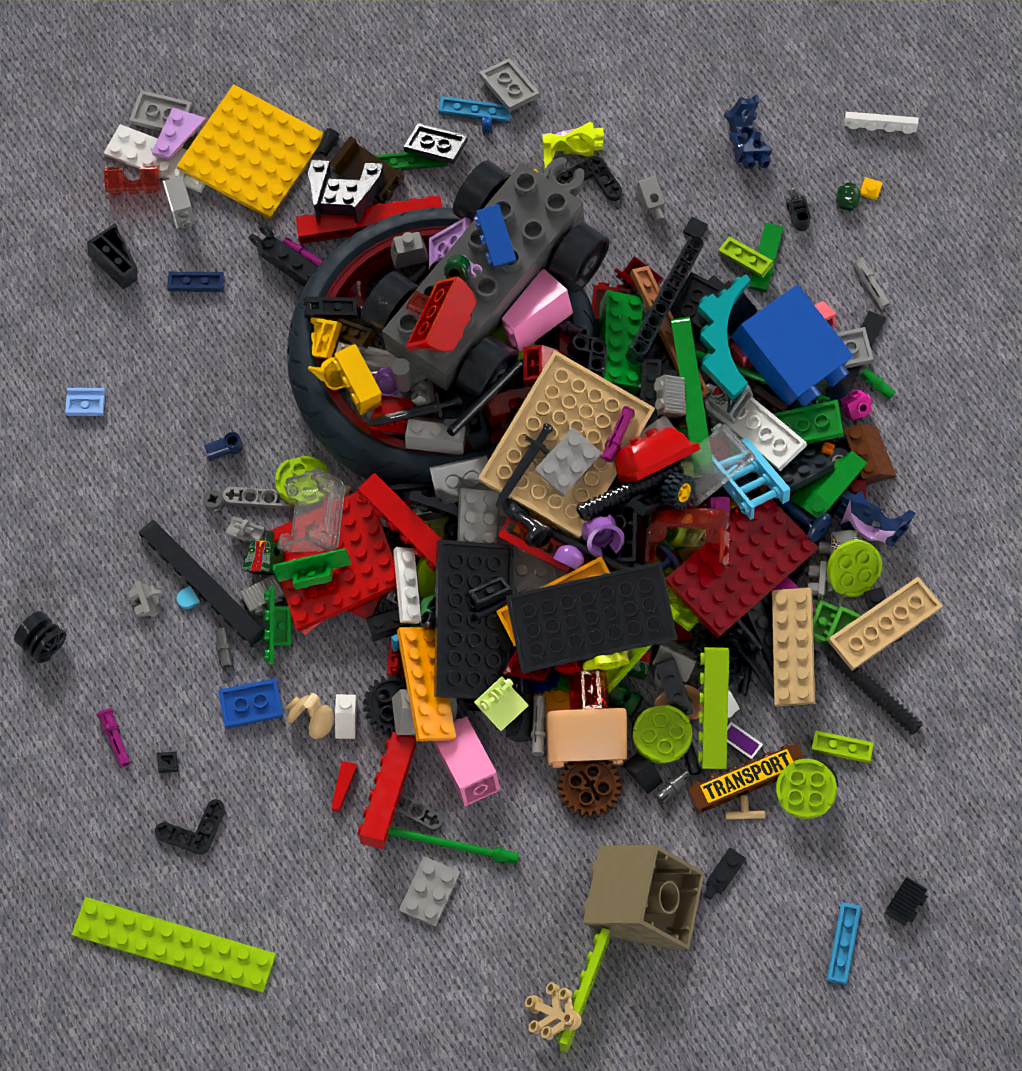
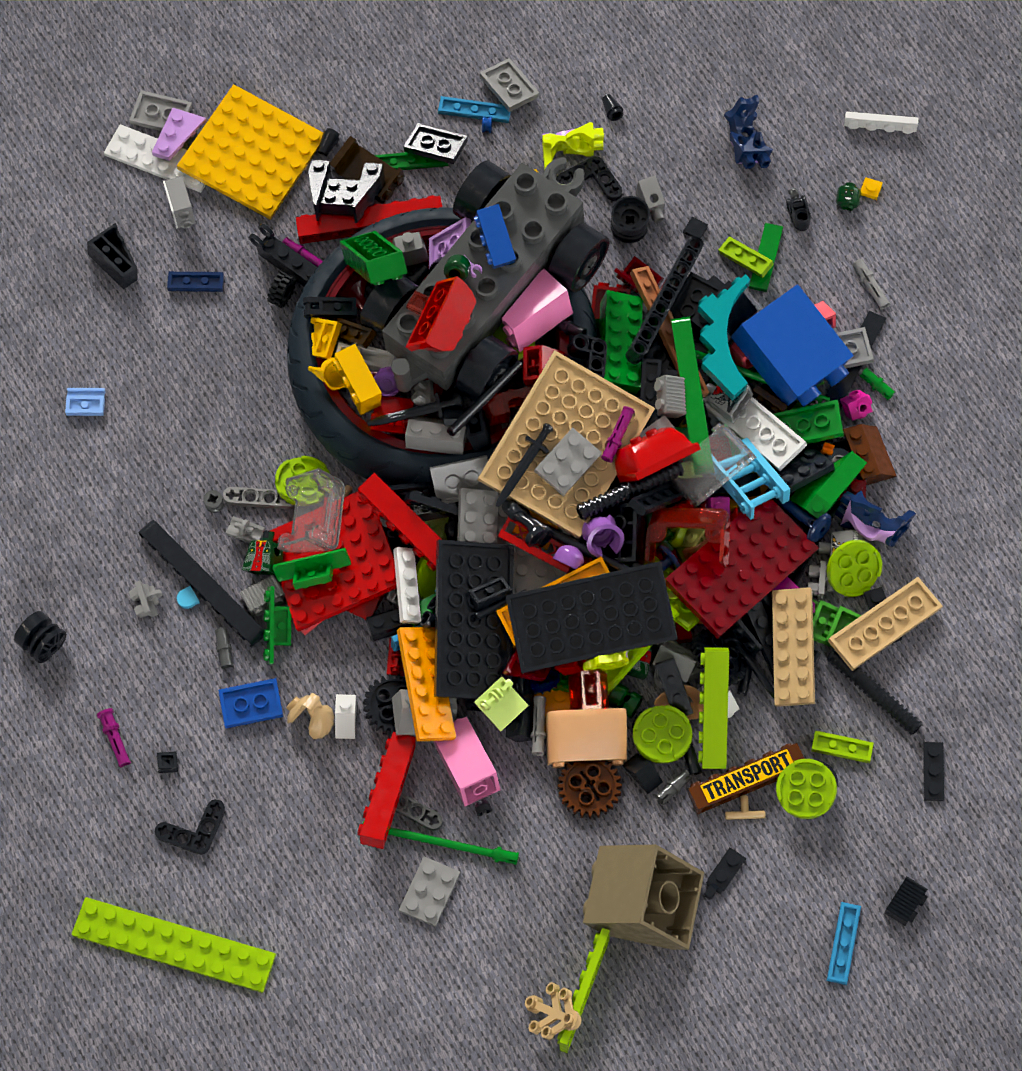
clear red arch [103,165,162,195] -> none
dark blue piece [204,432,243,461] -> none
red piece [331,761,358,812] -> none
black wheel [661,472,696,510] -> none
dark purple tile [727,722,763,760] -> none
none -> black tyre [267,272,296,308]
none -> green brick [340,231,408,285]
none -> black hinge [475,800,492,816]
none -> black cone [602,94,623,121]
none -> black wheel [610,196,650,243]
none -> black plate [923,742,945,801]

